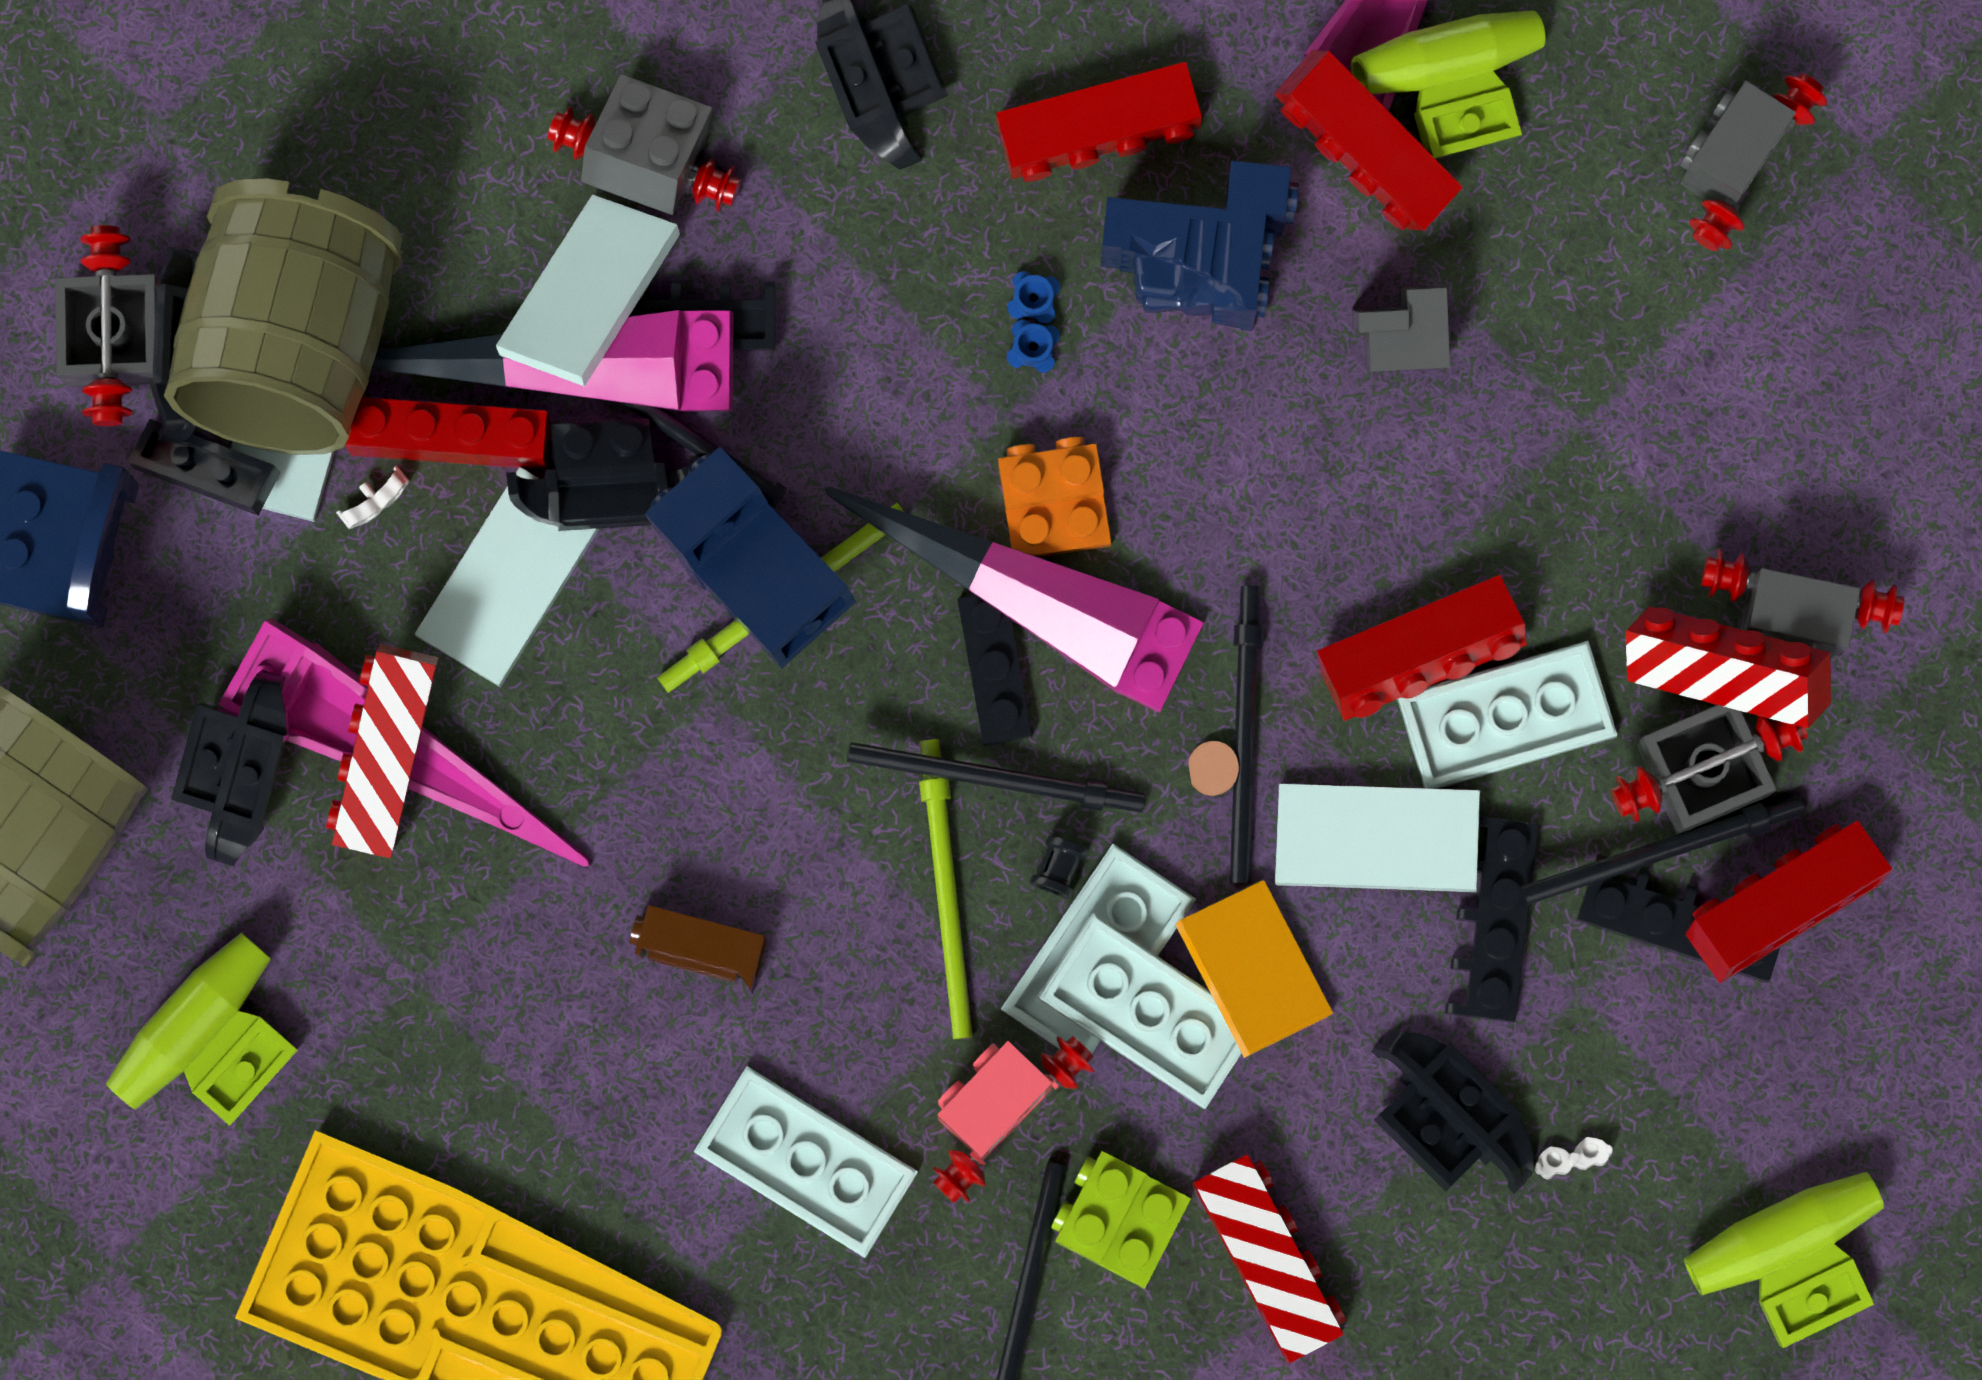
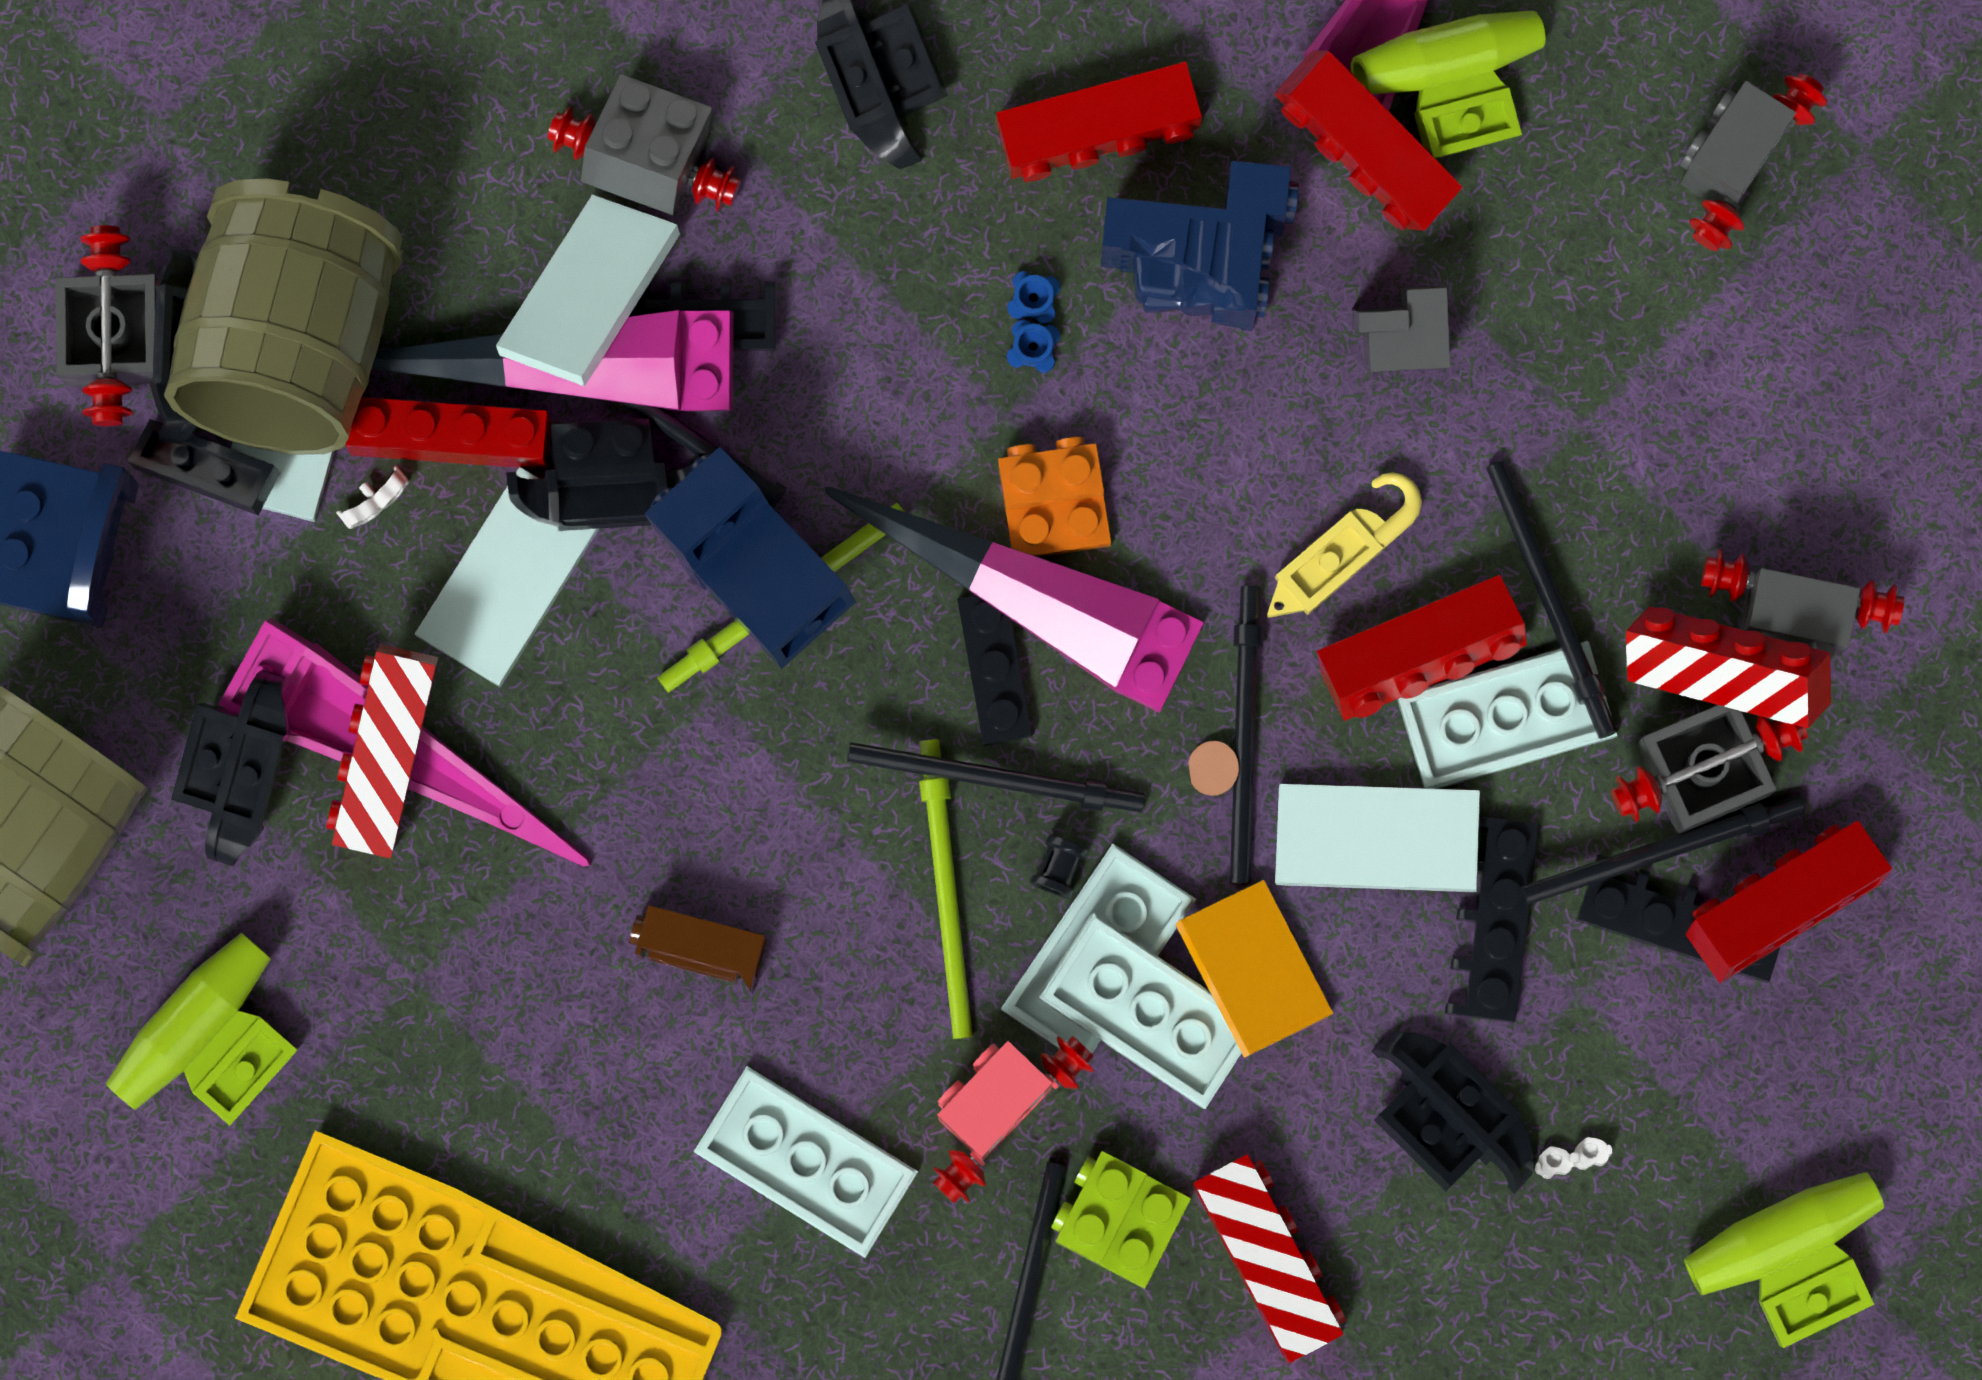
none -> light yellow plate [1267,472,1422,618]
none -> black bar [1486,461,1617,739]

